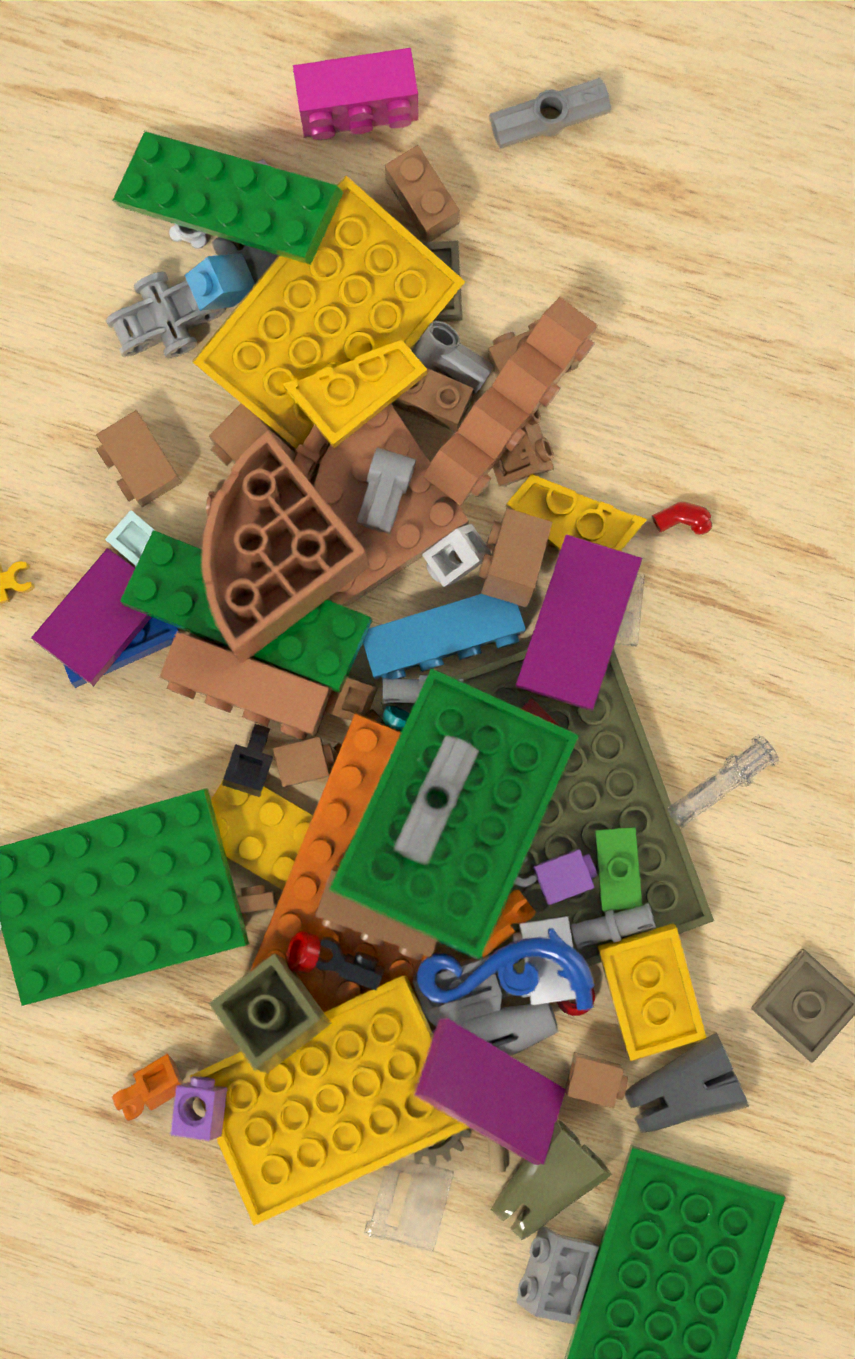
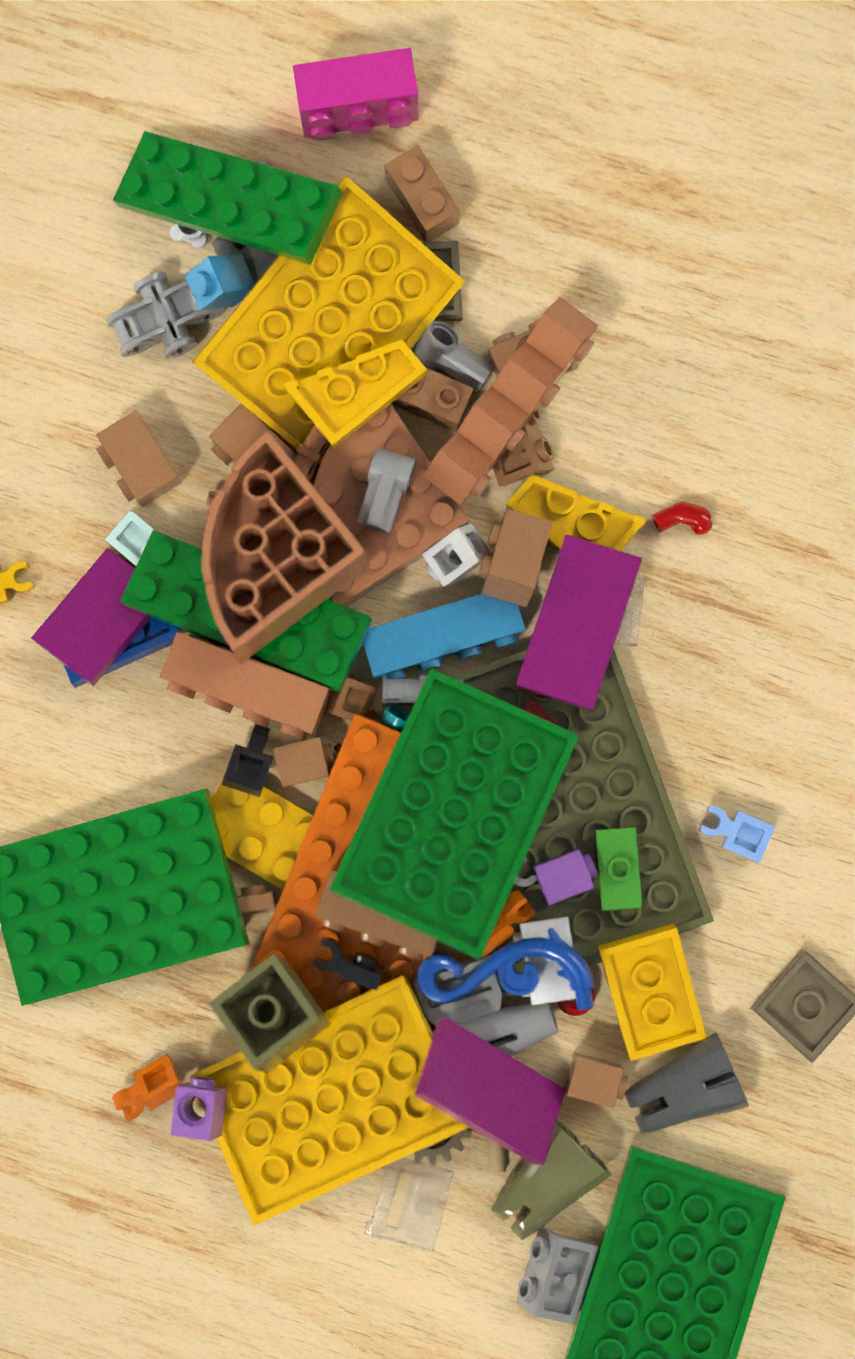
red tile [286,931,320,974] -> none
light grey piece [394,736,479,864] -> none
light grey piece [489,77,611,149] -> none
light grey pin [571,903,656,949] -> none
clear pin [667,735,779,828] -> none
none -> light blue plate [698,806,775,863]

